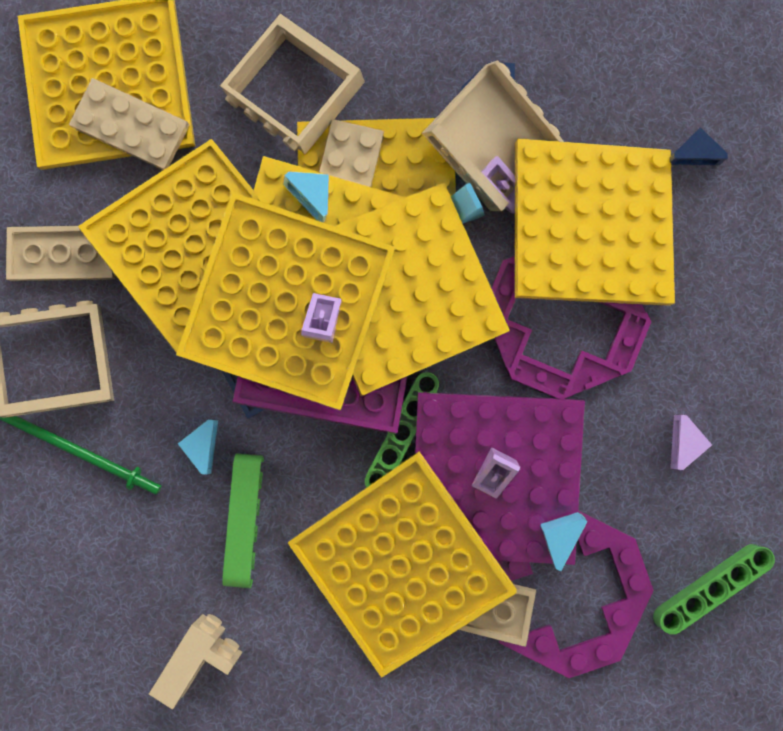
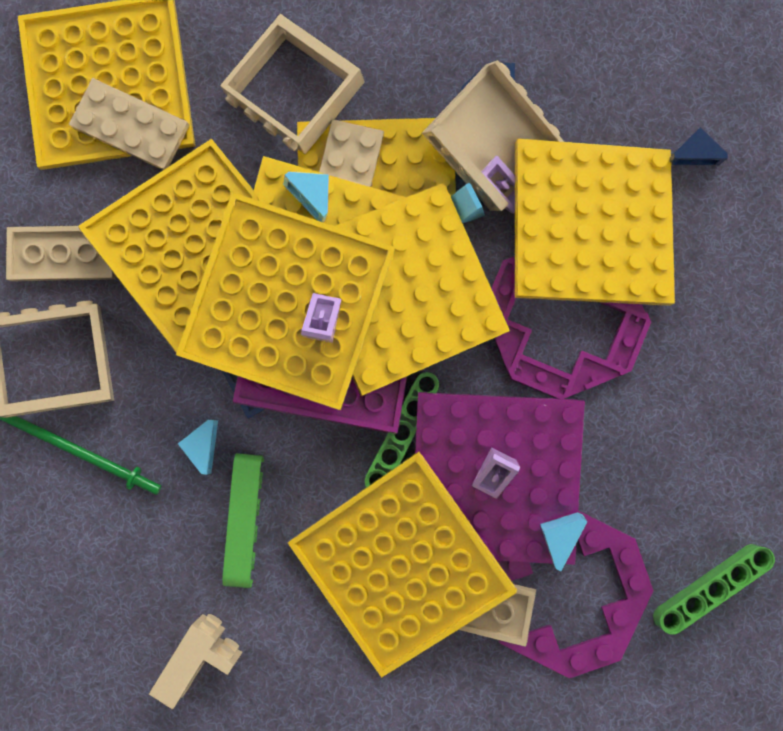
lavender slope [671,415,712,470] -> none

